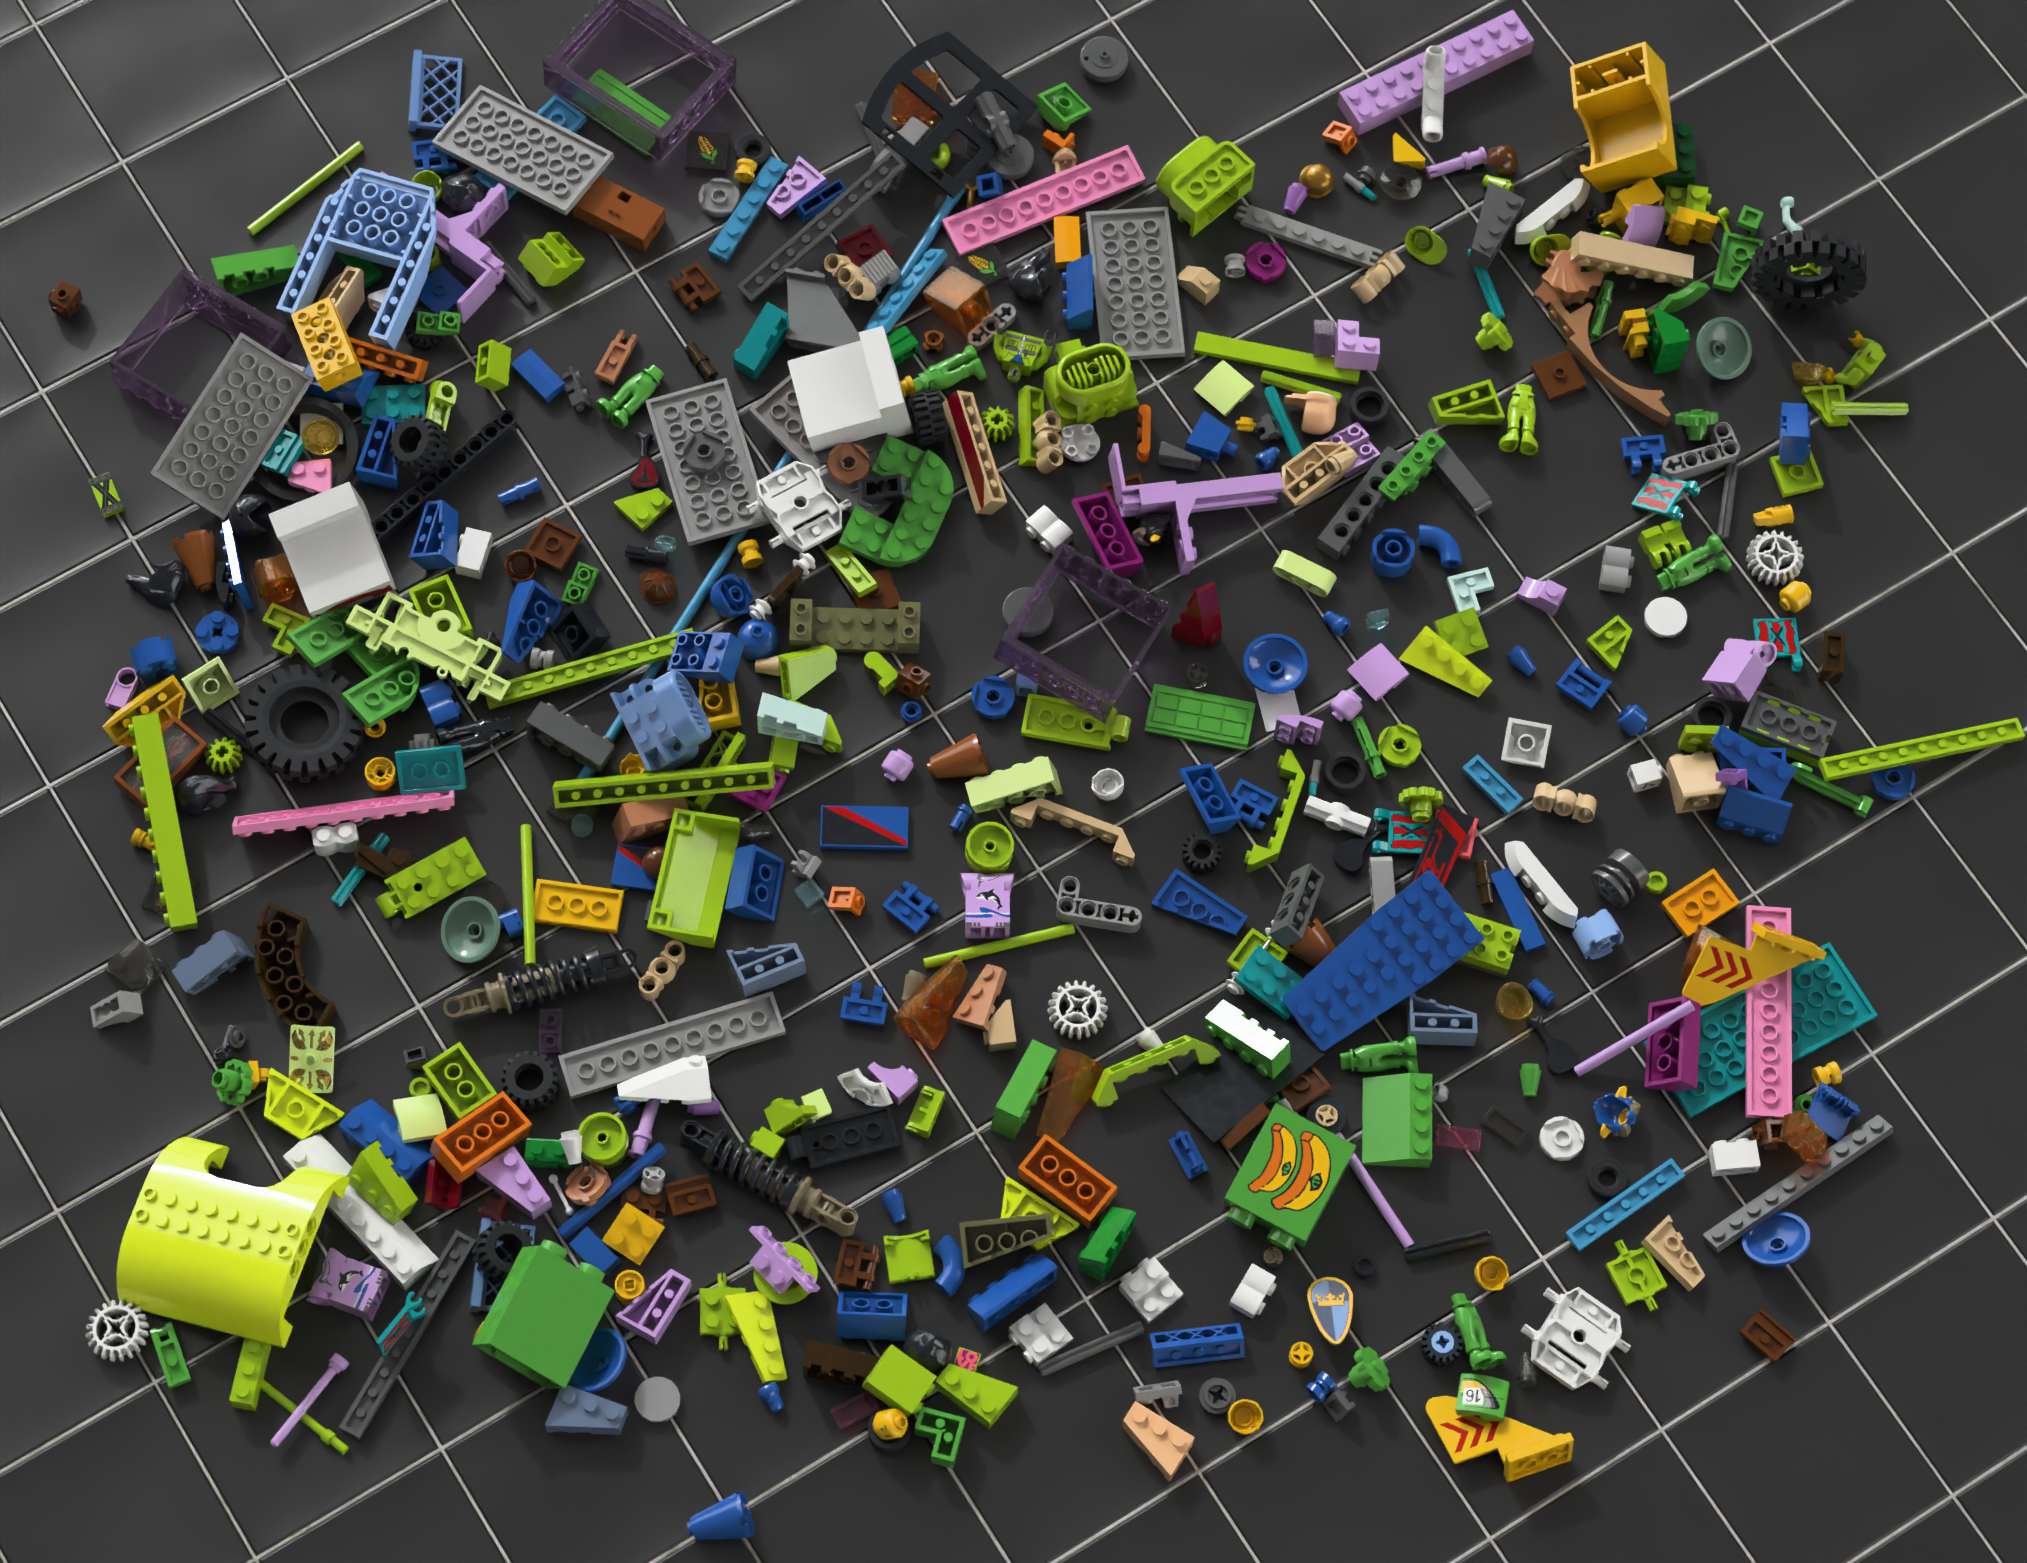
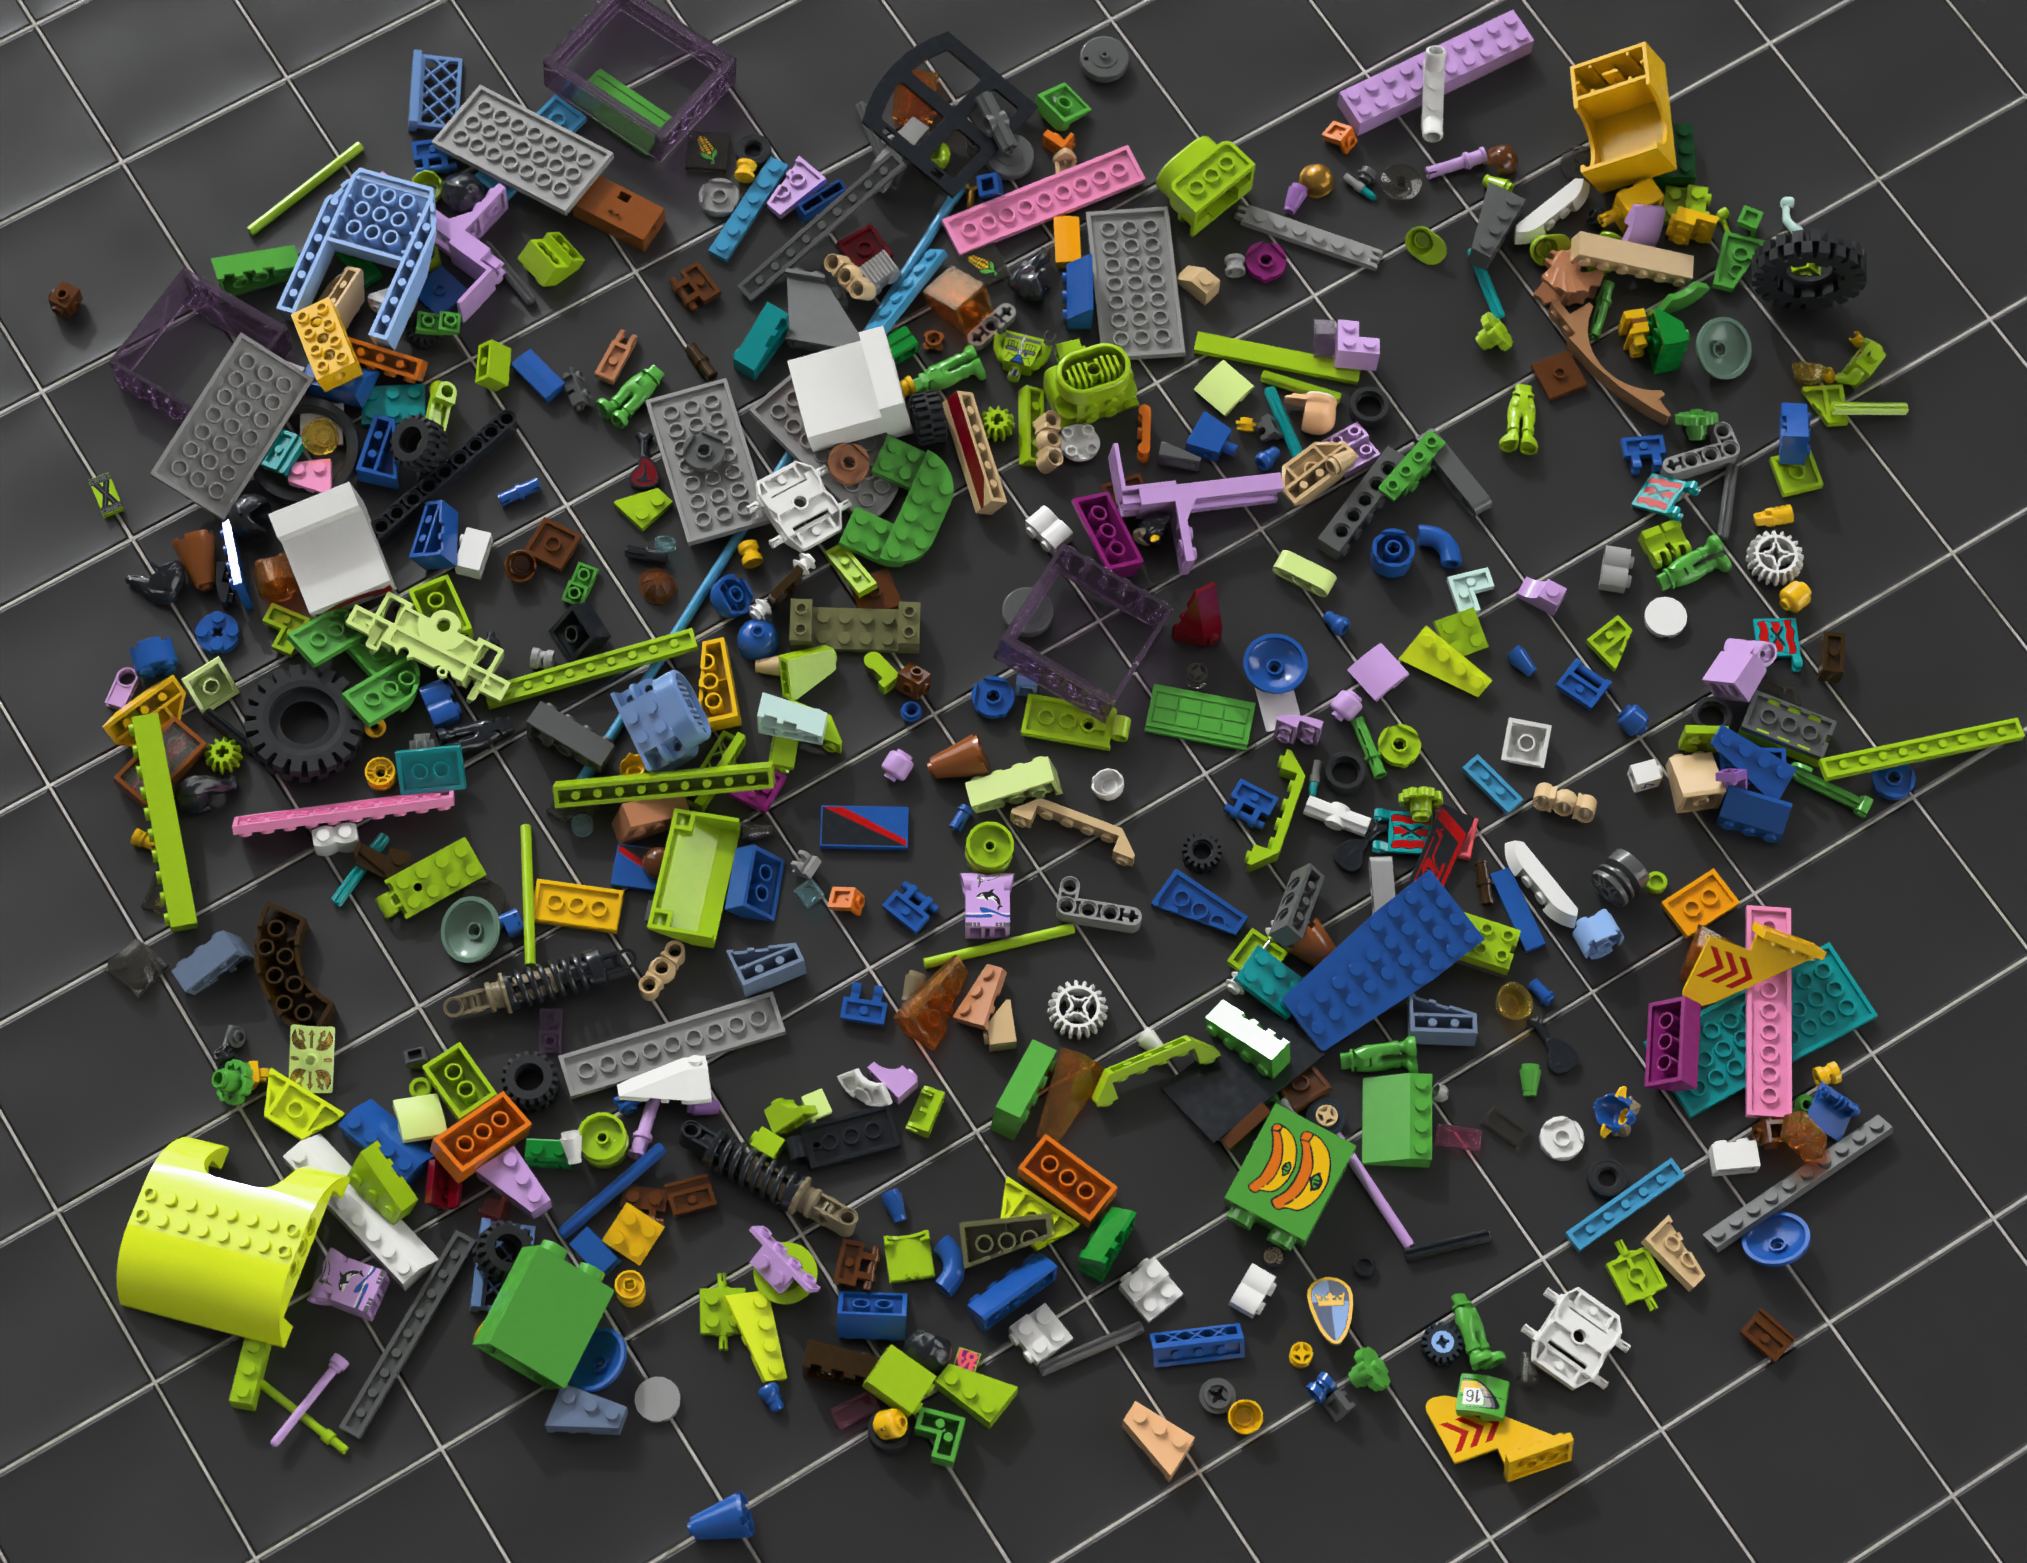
white gear [86,1299,149,1362] -> none
light grey arch [90,990,143,1029] -> none
bright green plate [150,1321,192,1389] -> none
teal flag [376,1292,426,1356] -> none
blue wedge [501,580,564,664] -> none
white hinge [549,1174,574,1216] -> none
nougat plate [565,1162,611,1207] -> none
lavender wedge [615,1269,692,1345] -> none
light grey wheel [641,1166,665,1195] -> none
blue slope [667,631,745,683] -> none
black brick [861,473,912,505] -> none
light grey hinge [1133,1380,1182,1408] -> none
blue hinge [1168,1131,1209,1180] -> none
blue slope [1178,763,1241,834] -> none
tan piece [1351,250,1405,304] -> none
clear light blue plate [1365,608,1390,629] -> none
yellow slope [1392,133,1426,170] -> none
lime wedge [1428,379,1505,425] -> none
yellow hair [1474,1256,1509,1291] -> none
lavender piece [1574,1000,1695,1077] -> none

